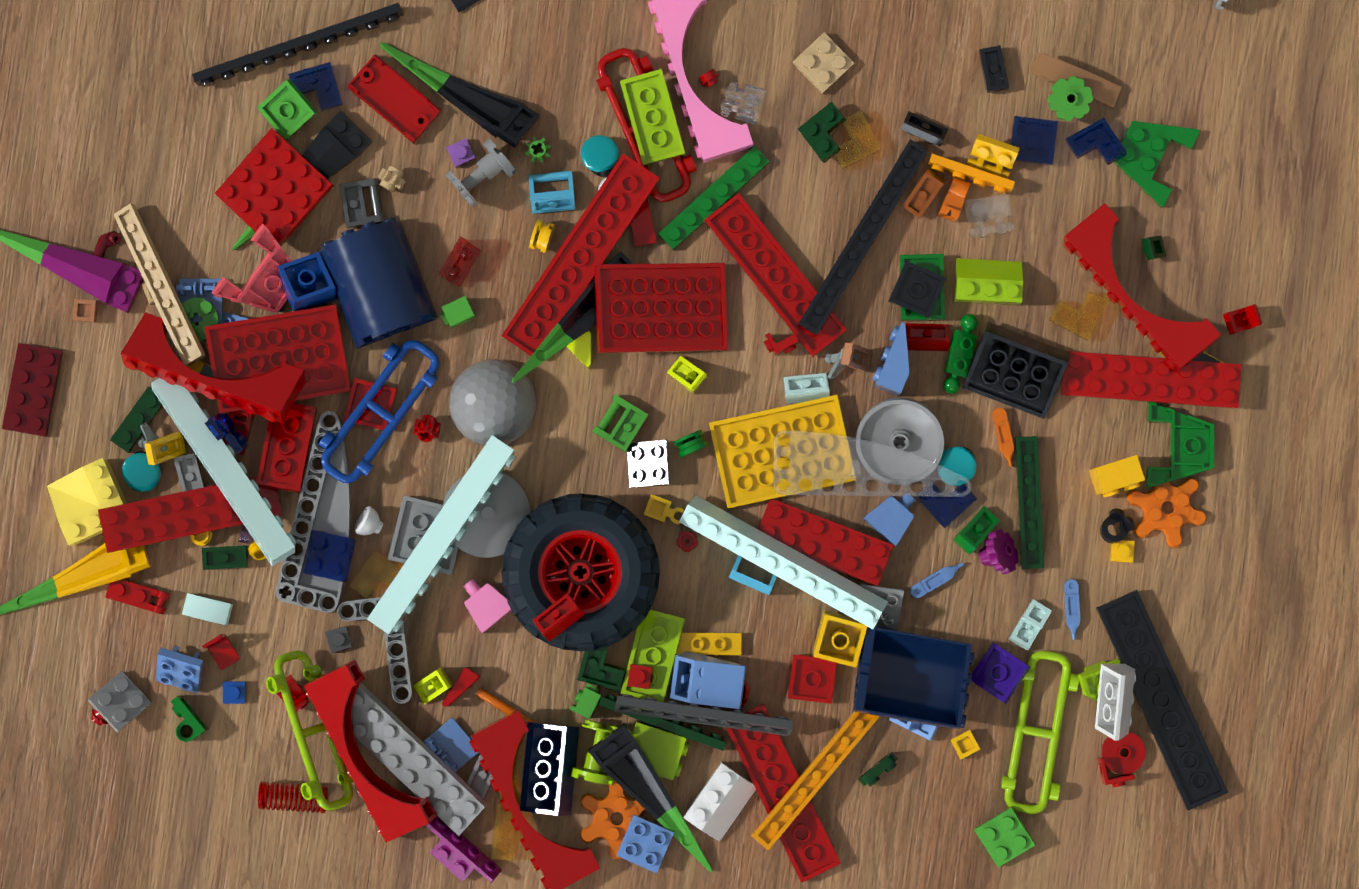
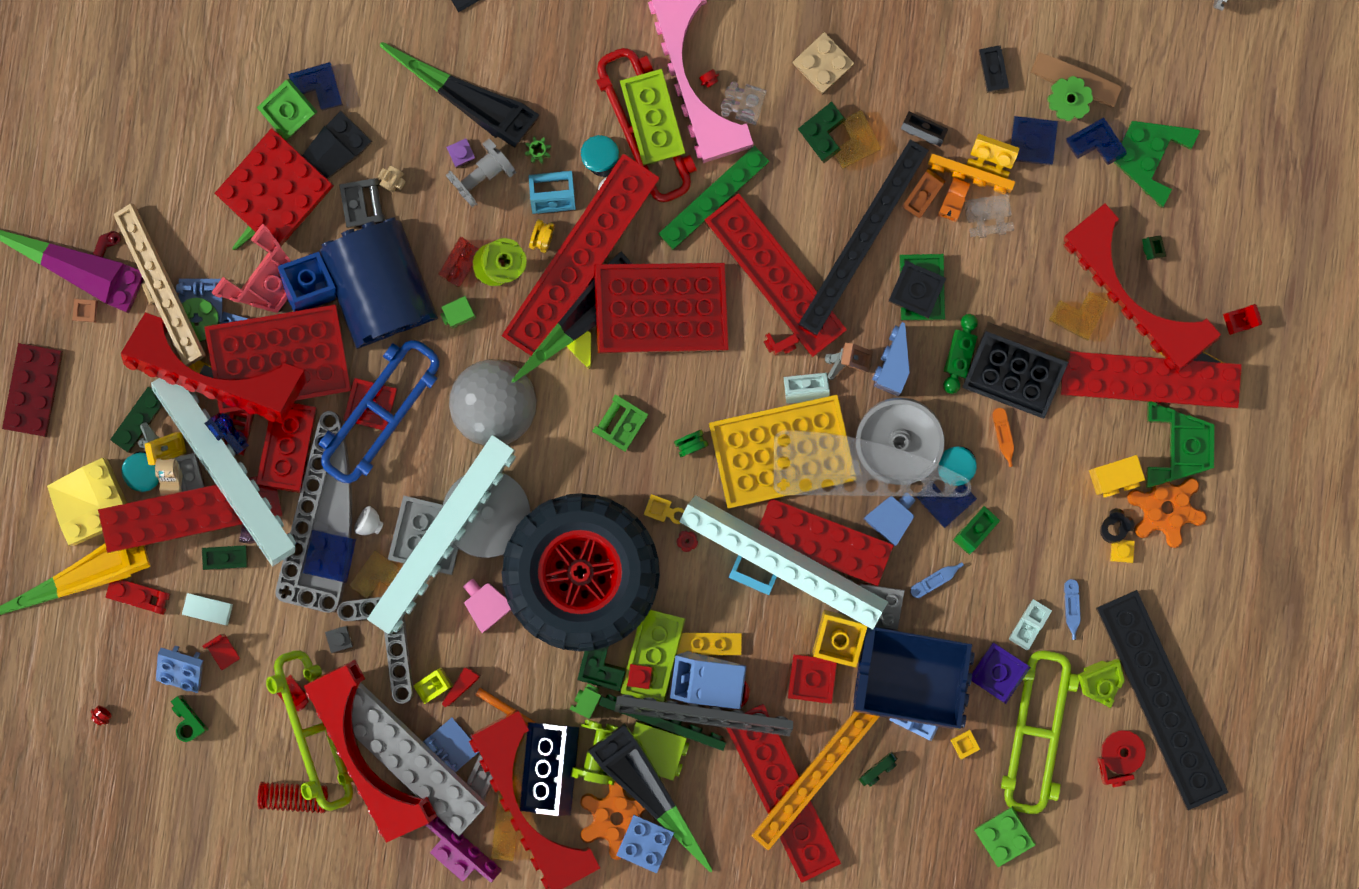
light grey plate [88,671,151,733] -> none
yellow plate [190,531,213,546] -> none
black plate [192,3,403,87] -> none
blue plate [223,681,246,704] -> none
yellow plate [248,542,266,560] -> none
red piece [347,54,442,144] -> none
red gear [413,415,441,442] -> none
red slope [532,593,584,641] -> none
hinge [627,440,670,487] -> none
red slope [630,198,657,247] -> none
neon yellow slope [667,356,707,394] -> none
white slope [683,762,756,842] -> none
red slope [905,323,950,351] -> none
lime slope [954,258,1023,306] -> none
magenta plant [979,529,1018,575] -> none
dark green plate [1015,436,1044,569] -> none
white slope [1095,664,1136,741] -> none
none -> tan leg [155,458,183,494]
none -> lime piece [473,238,527,286]

